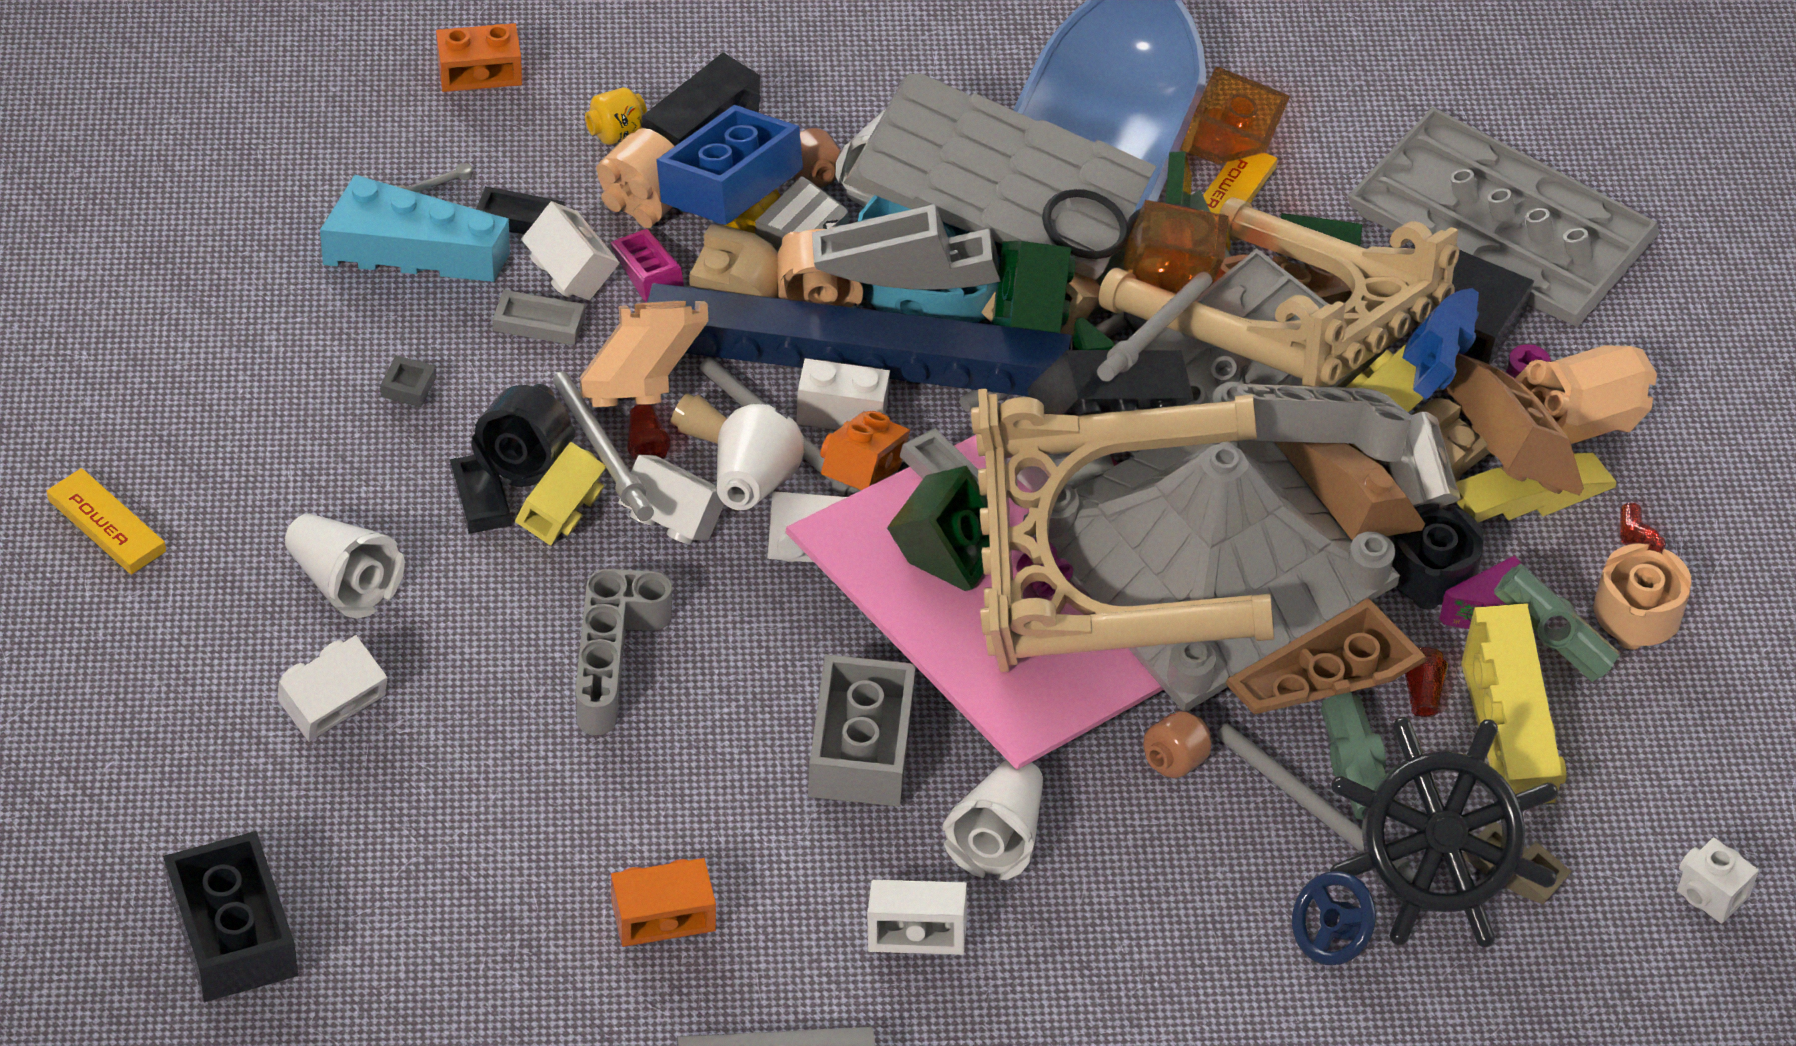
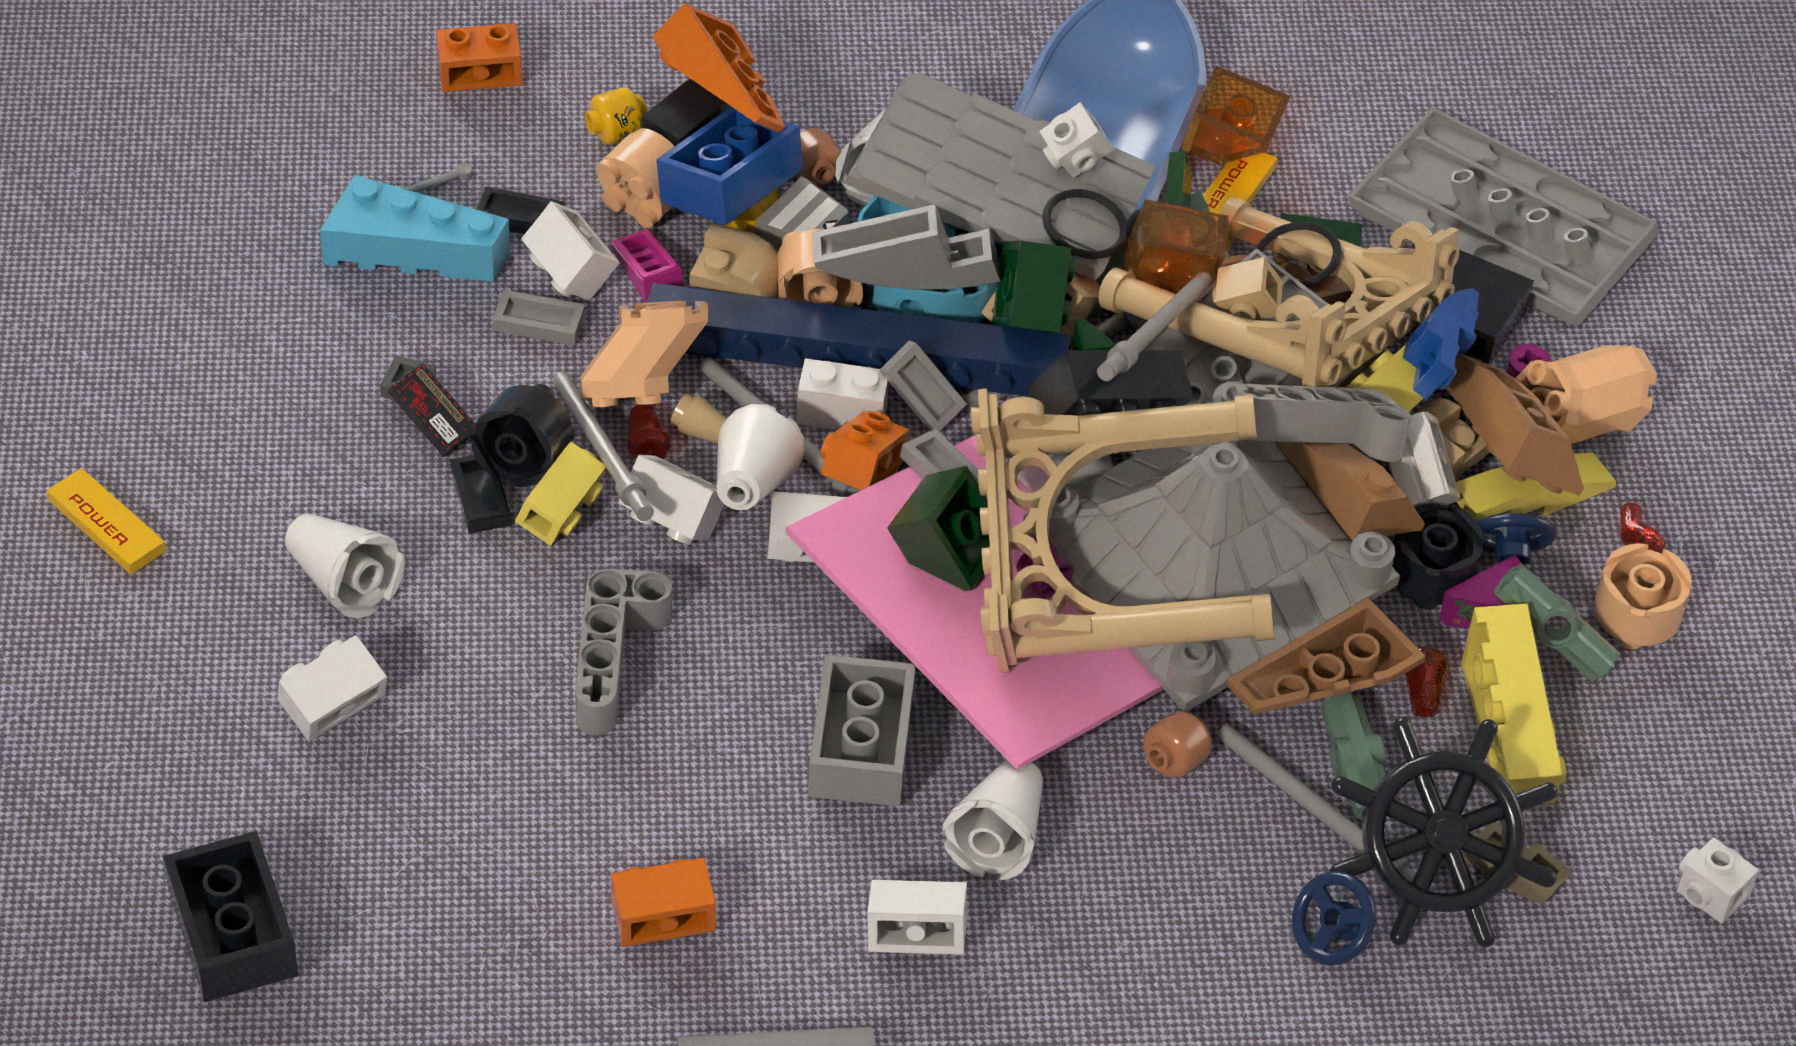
none -> black tile [388,363,475,457]
none -> orange wedge [652,3,785,133]
none -> light grey tile [879,341,967,432]
none -> white brick [1039,102,1114,178]
none -> tan brick [1212,257,1283,320]
none -> black tyre [1255,222,1342,287]
none -> dark blue piece [1477,513,1557,565]

